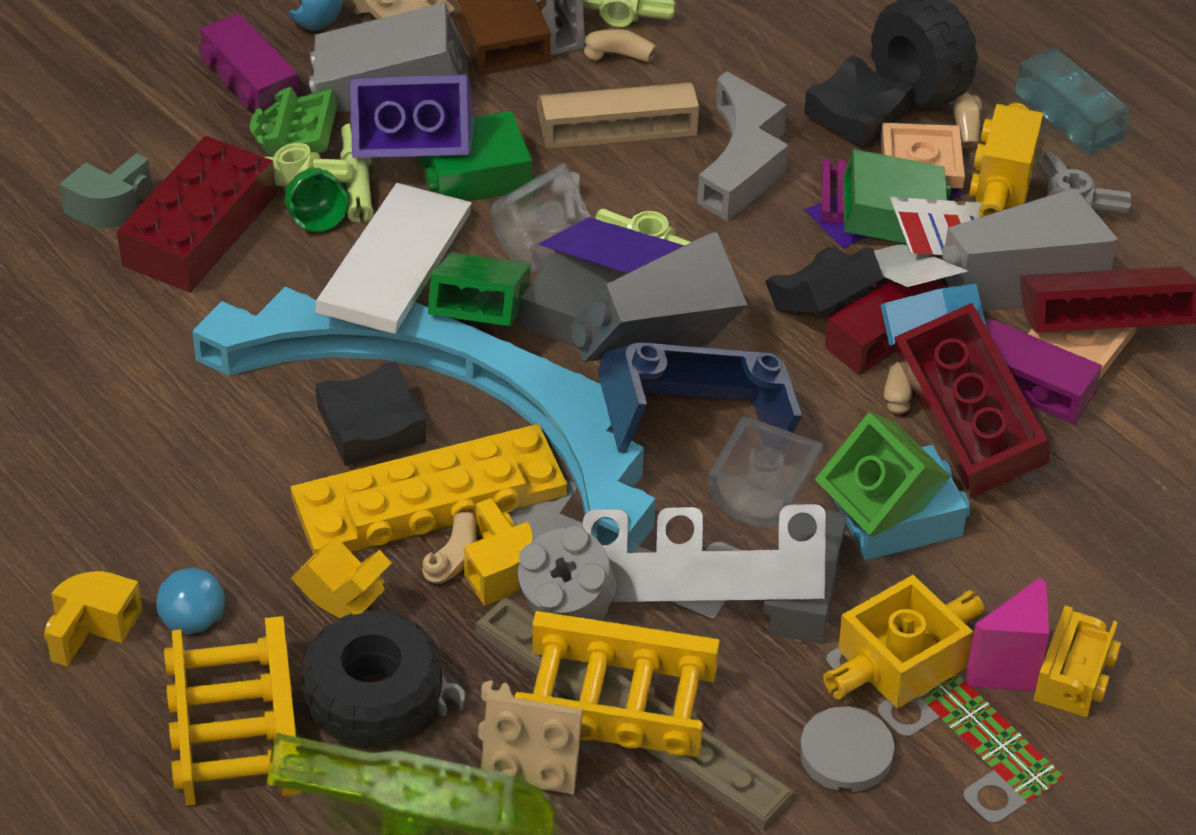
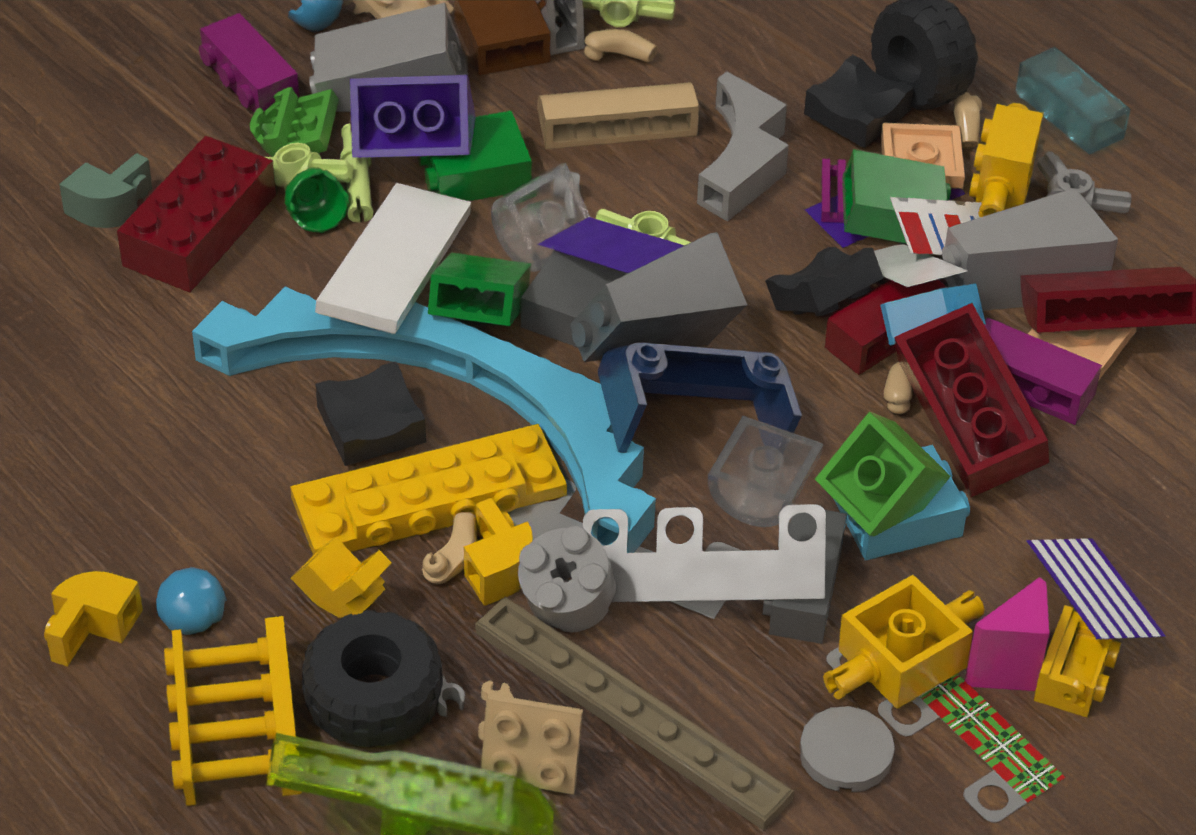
yellow fence [514,611,720,756] -> none
none -> sticker [1026,538,1166,639]

